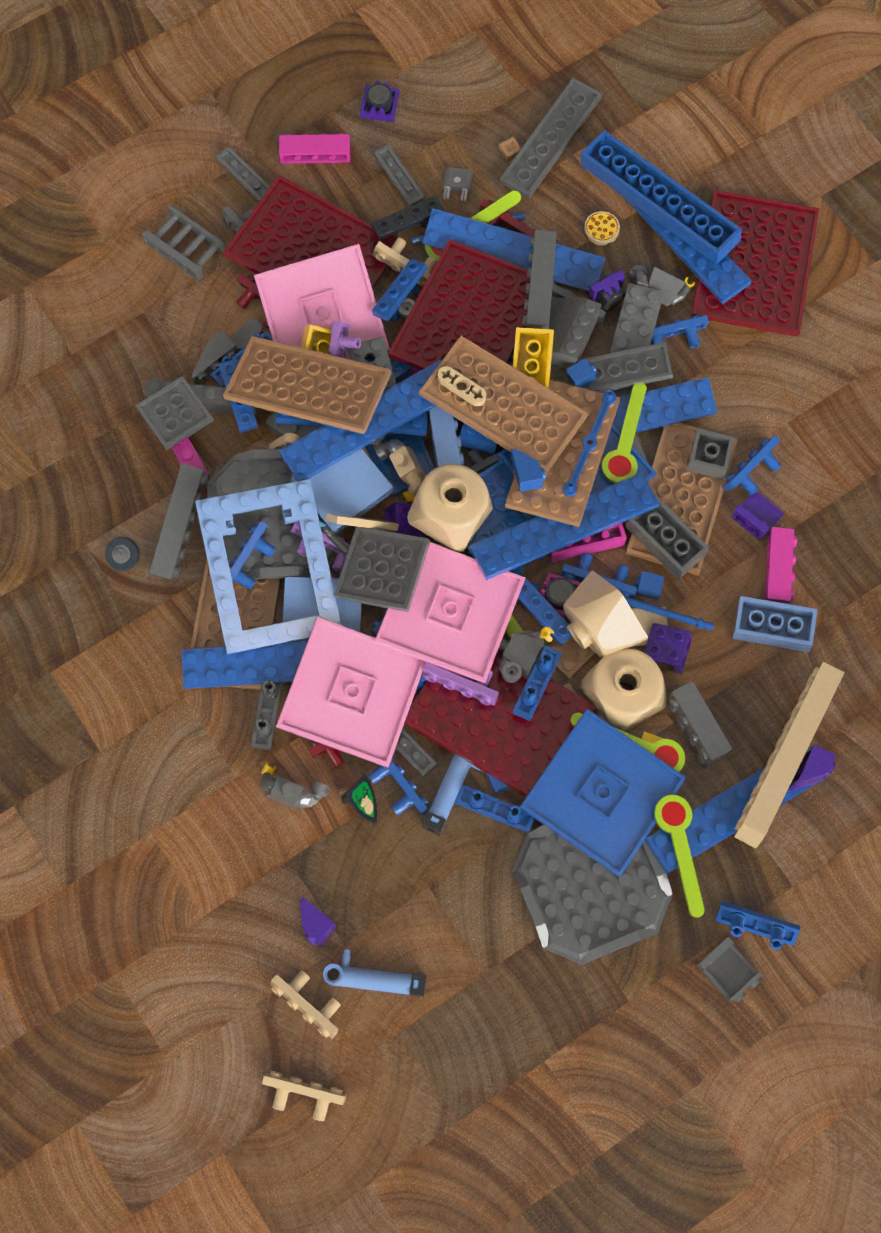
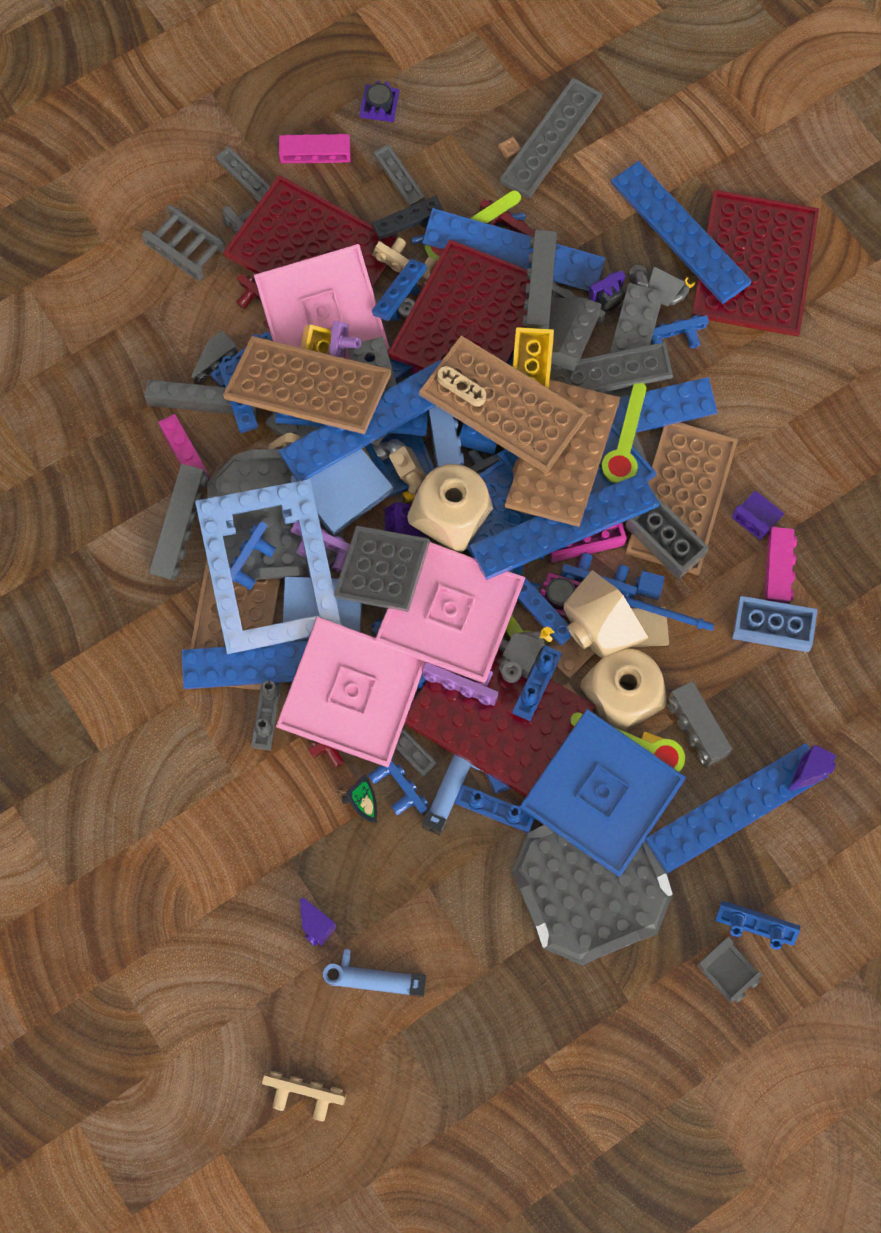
black wheel [105,537,140,571] -> none
dark grey plate [135,376,214,451] -> none
dark grey tile [232,320,263,351] -> none
dark grey torso [260,762,331,811] -> none
tan plate [271,970,341,1039] -> none
pearl dark grey piece [319,521,349,556] -> none
tan tile [325,513,399,531] -> none
dark grey piece [442,167,473,202] -> none
blue slope [511,449,546,492] -> none
blue piece [563,390,617,497] -> none
blue brick [566,358,597,388] -> none
blue brick [581,130,742,265] -> none
tile [584,211,620,246] -> none
dark purple bracket [644,623,692,674] -> none
lime piece [654,795,704,918] -> none
dark grey brick [686,428,734,479] -> none
blue plate [722,435,782,496] -> none
tan brick [734,662,845,848] -> none

